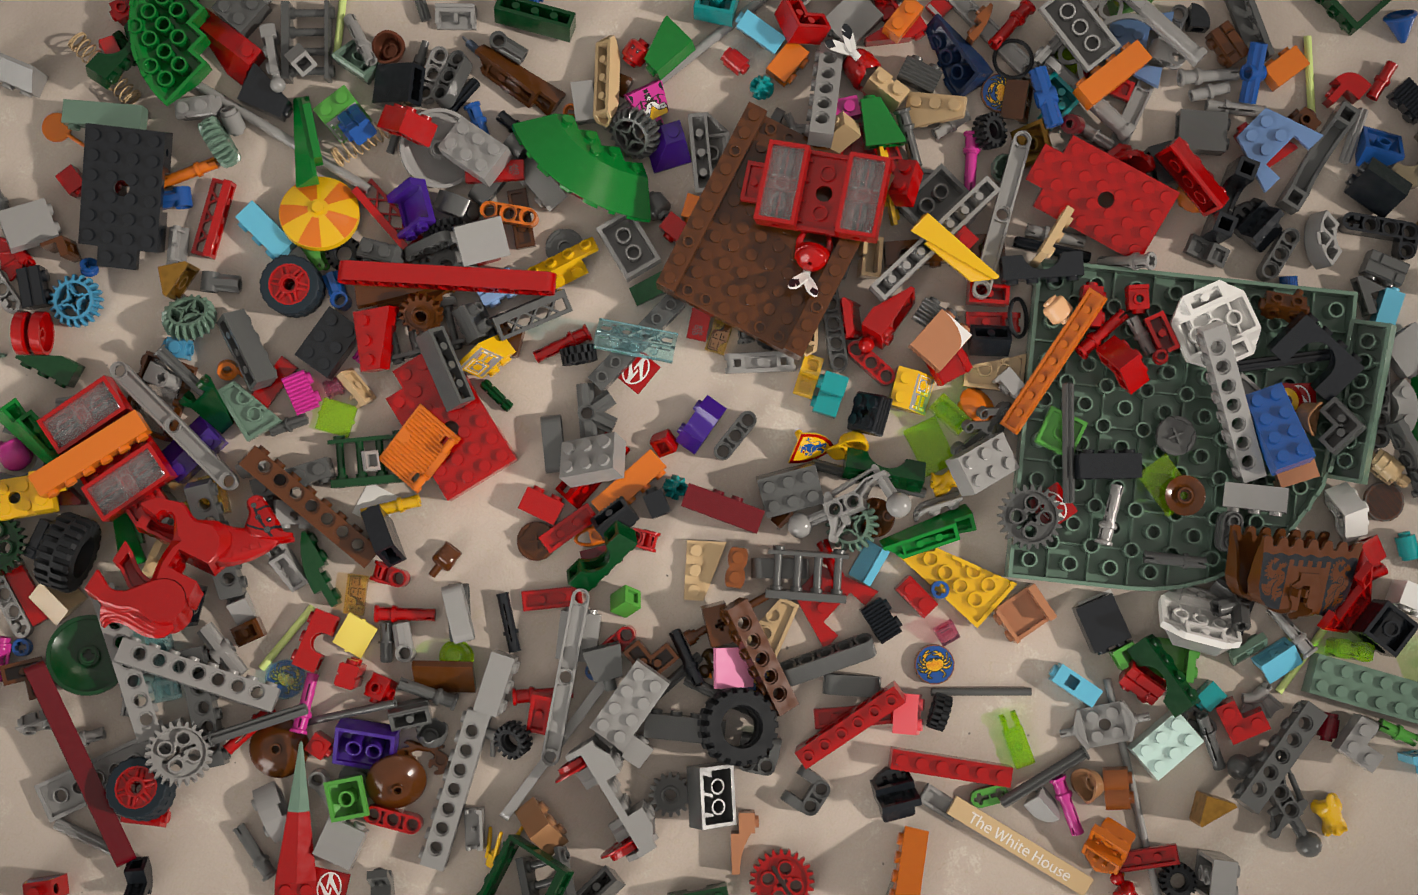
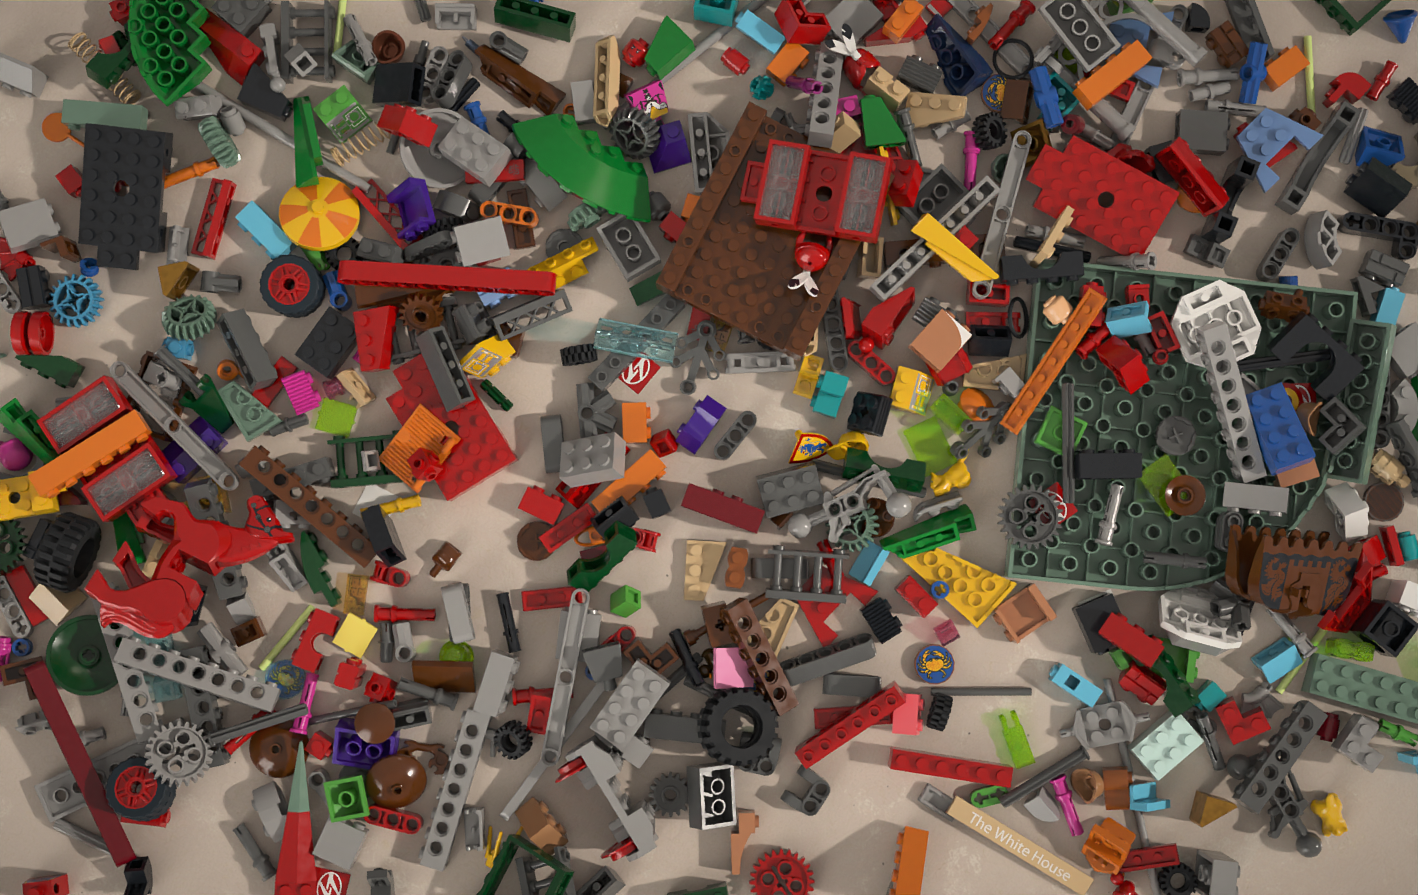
blue piece [163,186,193,210] -> none
blue brick [337,104,377,146] -> none
dark grey hair [416,718,448,749] -> none
red pin [533,324,593,363] -> none
teal gear [662,474,688,500] -> none
black piece [870,767,922,822] -> none
light grey brick [945,432,1020,497] -> none
sand green plate [1227,632,1268,666] -> none
black piece [1232,198,1285,252] -> none
none -> reddish brown dish [354,703,395,744]
none -> red brick [407,447,443,482]
none -> sand green gear [567,203,607,232]
none -> orange brick [622,402,651,444]
none -> dark grey plant [670,320,726,395]
none -> magenta pin [785,76,823,94]
none -> dark grey pin [942,381,959,396]
none -> red brick [1098,612,1165,669]
none -> medium azure panel [1105,301,1153,338]
none -> medium azure panel [1130,782,1170,812]
none -> red tile [1379,525,1405,566]

